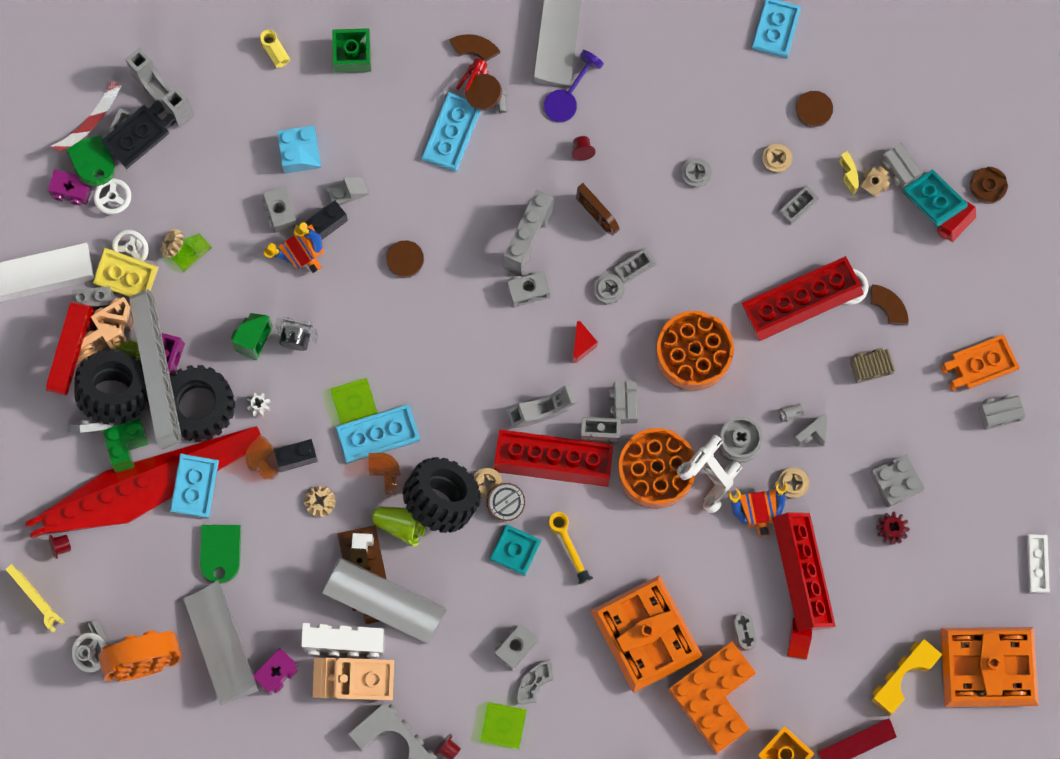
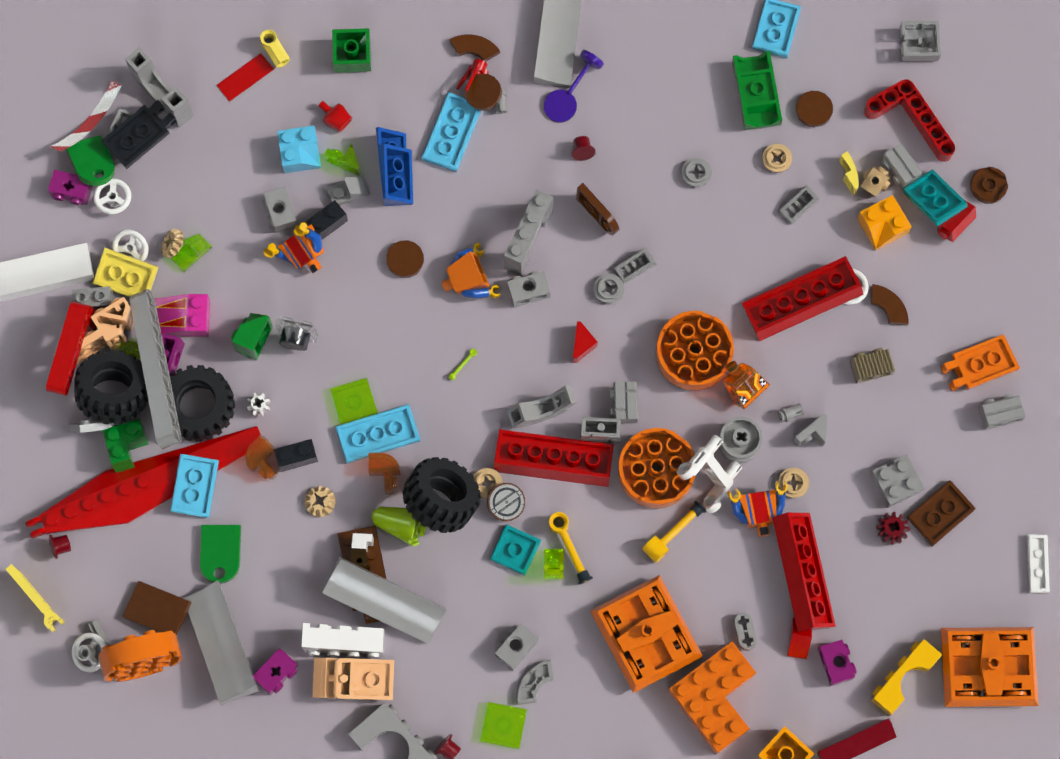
none -> reddish brown tile [122,581,192,635]
none -> dark pink slope [154,294,211,337]
none -> red sticker [217,53,274,102]
none -> red piece [318,101,352,132]
none -> clear neon green slope [324,144,361,176]
none -> blue slope [376,127,413,206]
none -> orange torso [441,243,501,299]
none -> lime hinge [448,349,477,380]
none -> clear neon green slope [544,549,564,580]
none -> yellow piece [642,500,706,563]
none -> clear orange torso [723,361,770,409]
none -> green piece [732,51,782,130]
none -> magenta brick [818,640,857,687]
none -> light orange slope [857,195,912,250]
none -> red beam [864,79,955,162]
none -> piece [899,21,941,61]
none -> reddish brown tile [906,480,976,547]

